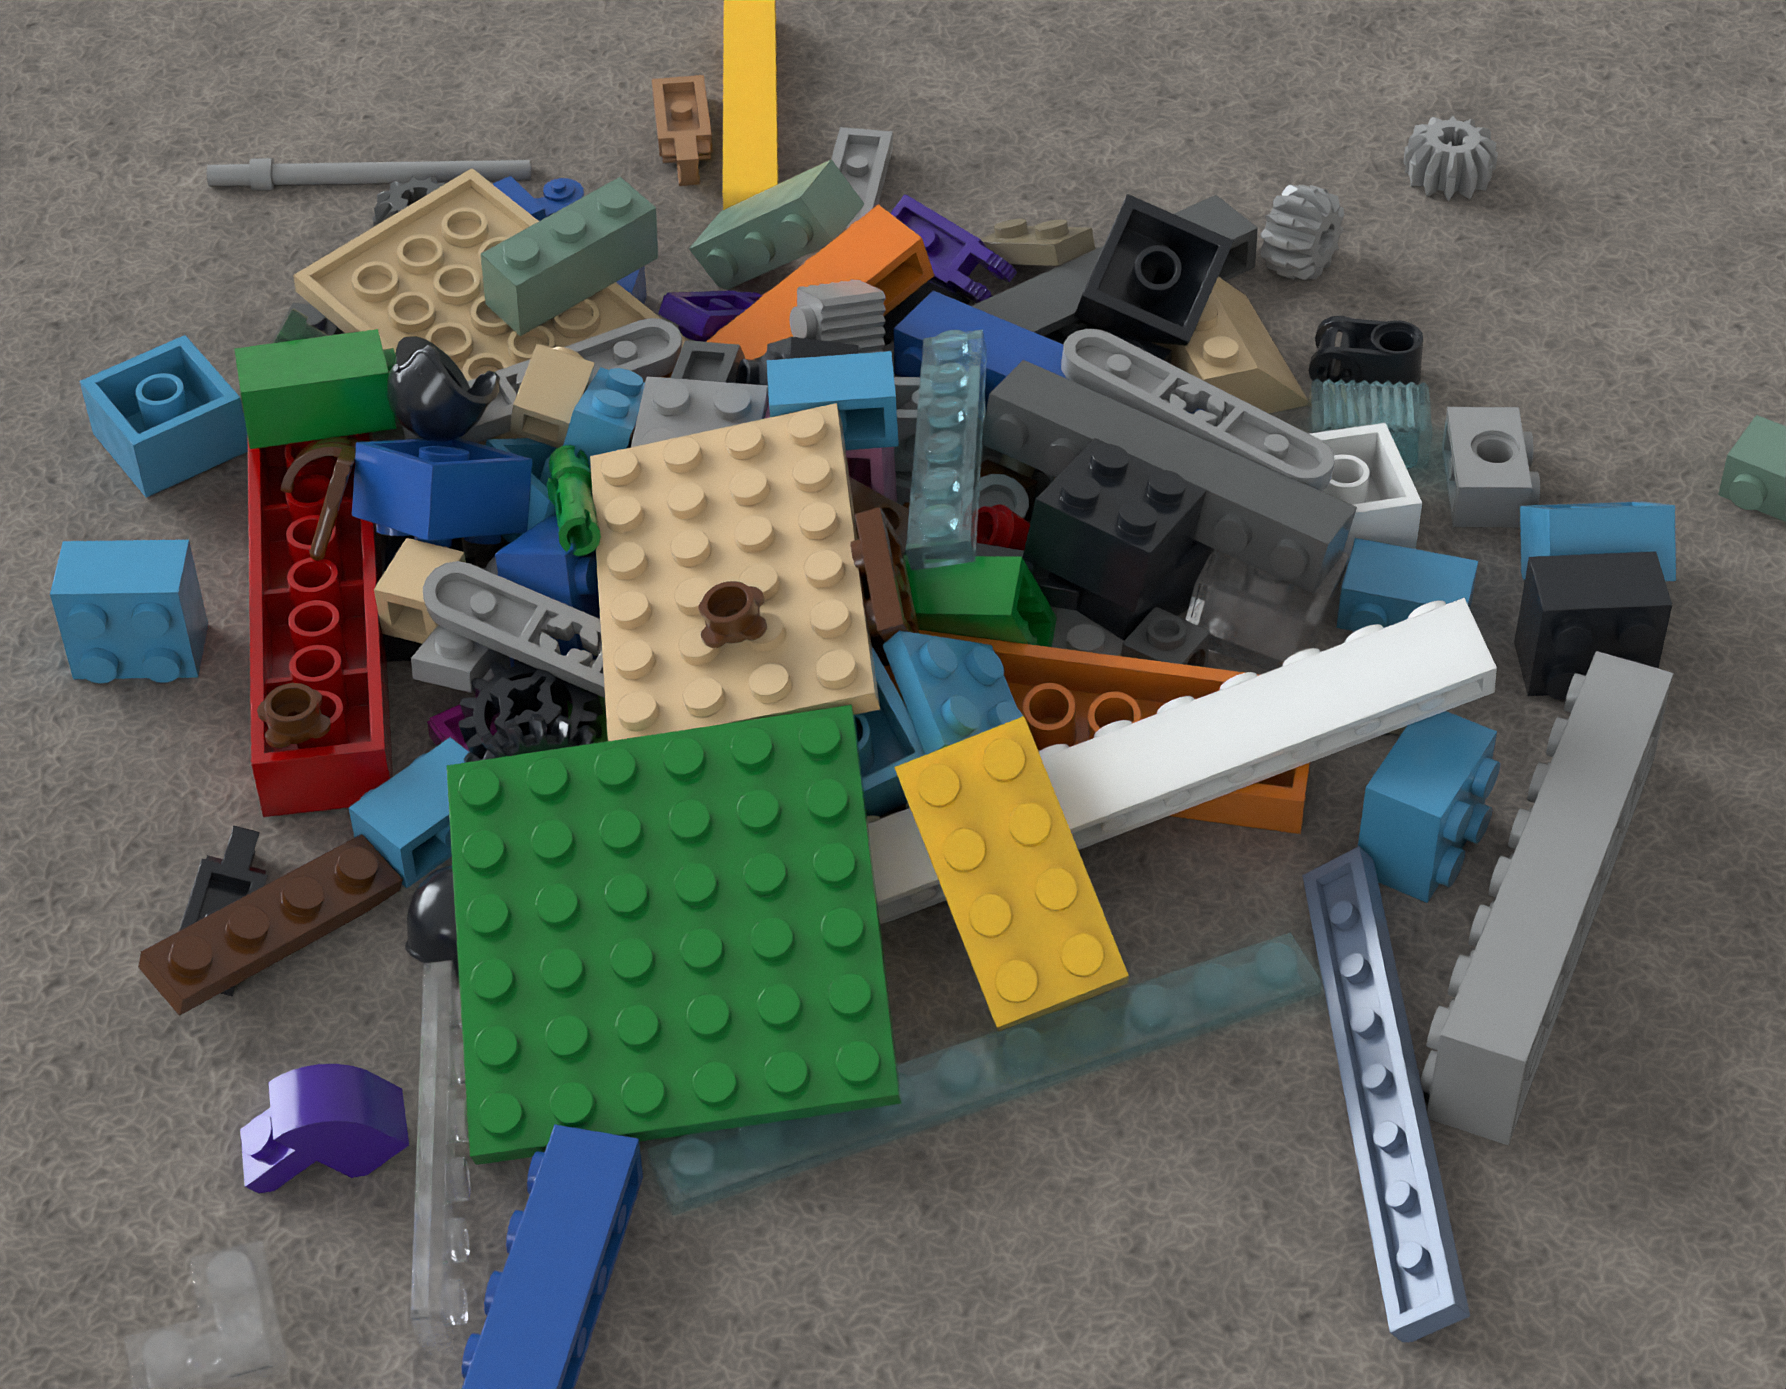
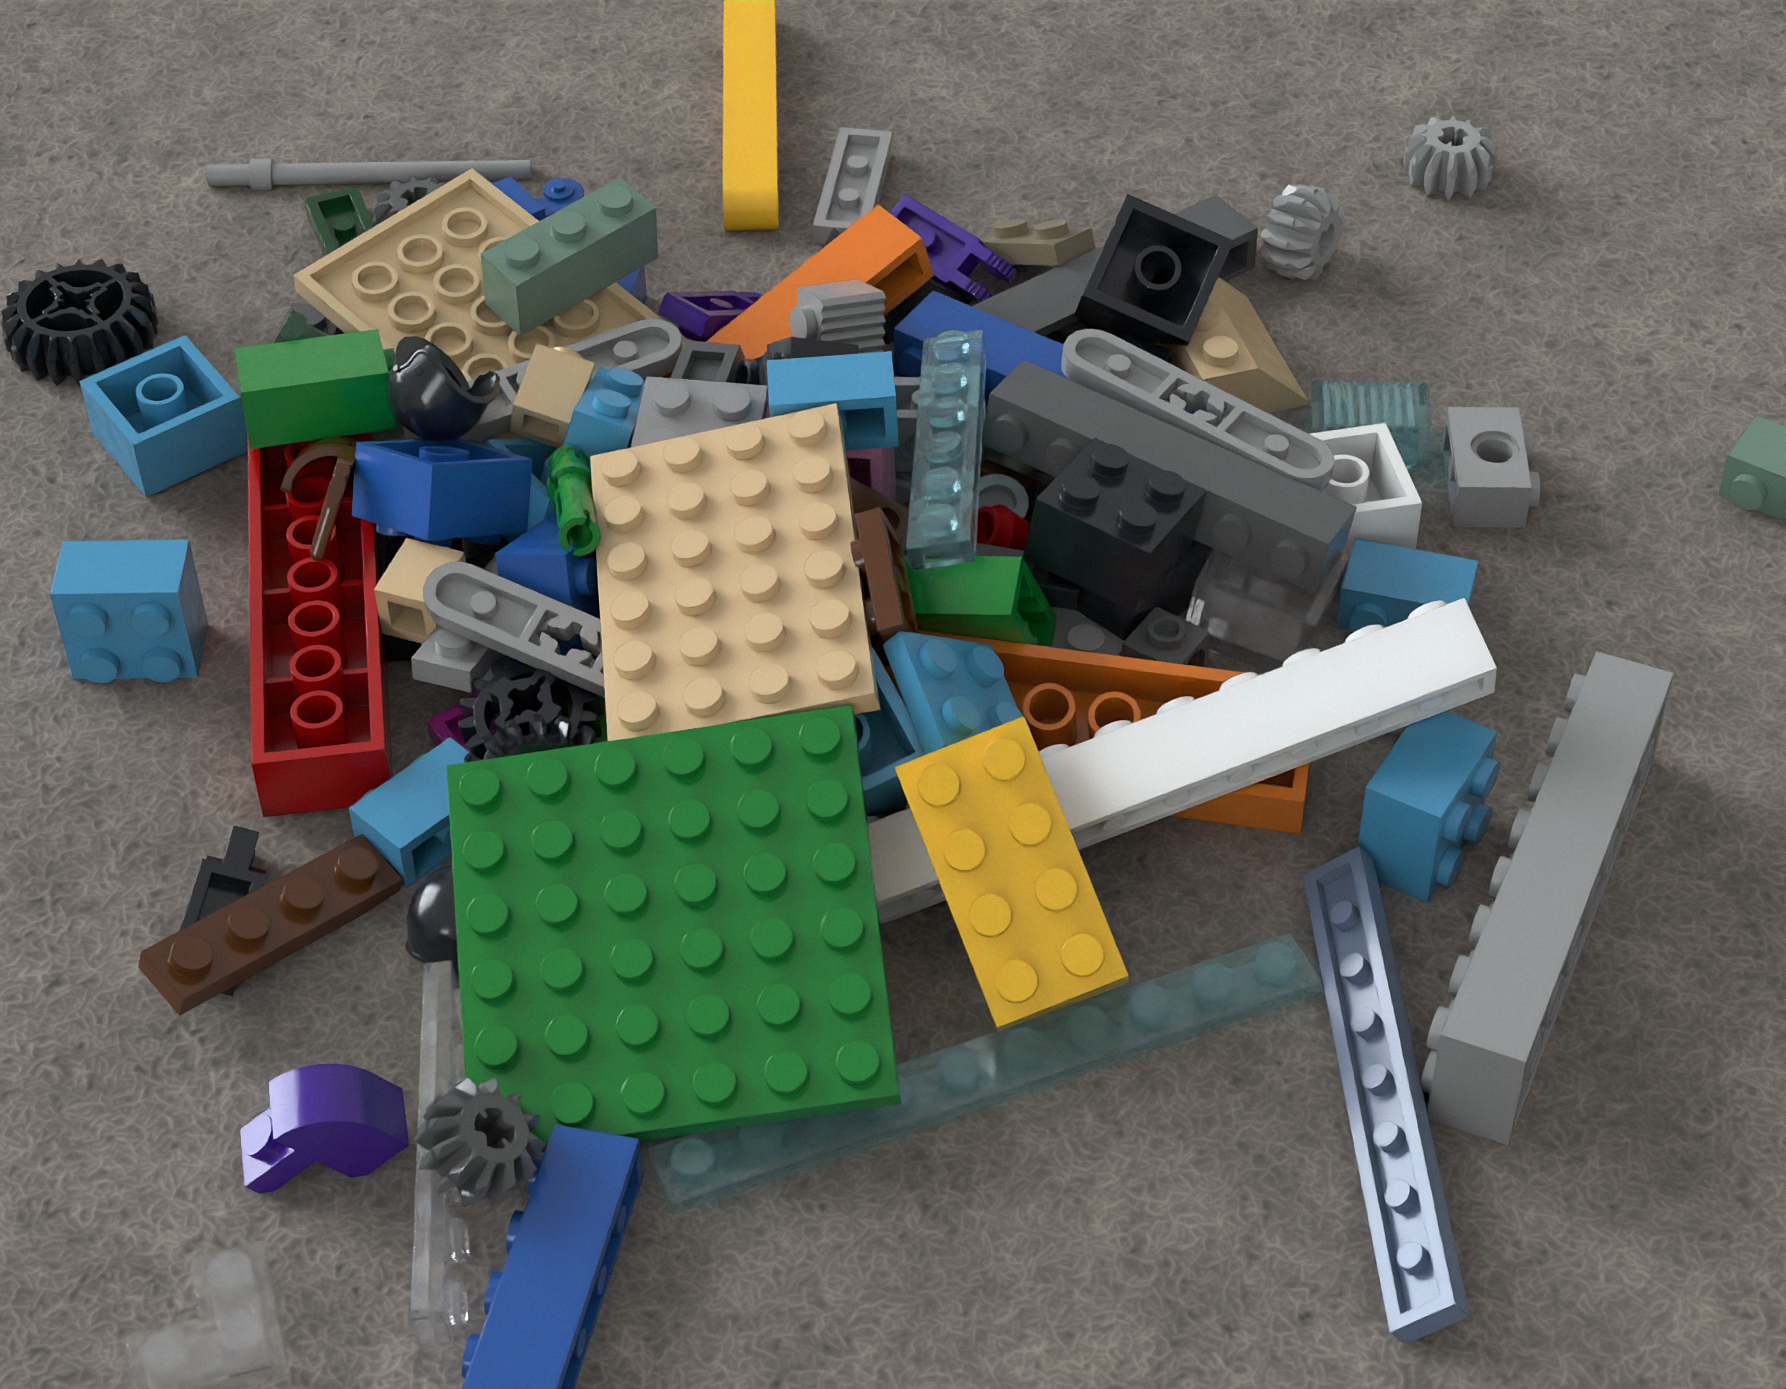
reddish brown plate [257,683,331,748] -> none
medium nougat hinge [652,75,713,186] -> none
sand green brick [689,159,864,289] -> none
reddish brown plate [698,581,767,648] -> none
black piece [1308,316,1423,393] -> none
black brick [1514,551,1672,700] -> none
dark azure brick [1520,501,1676,581] -> none
none -> black gear [1,259,159,387]
none -> dark green plate [304,186,375,256]
none -> dark grey gear [413,1078,546,1207]

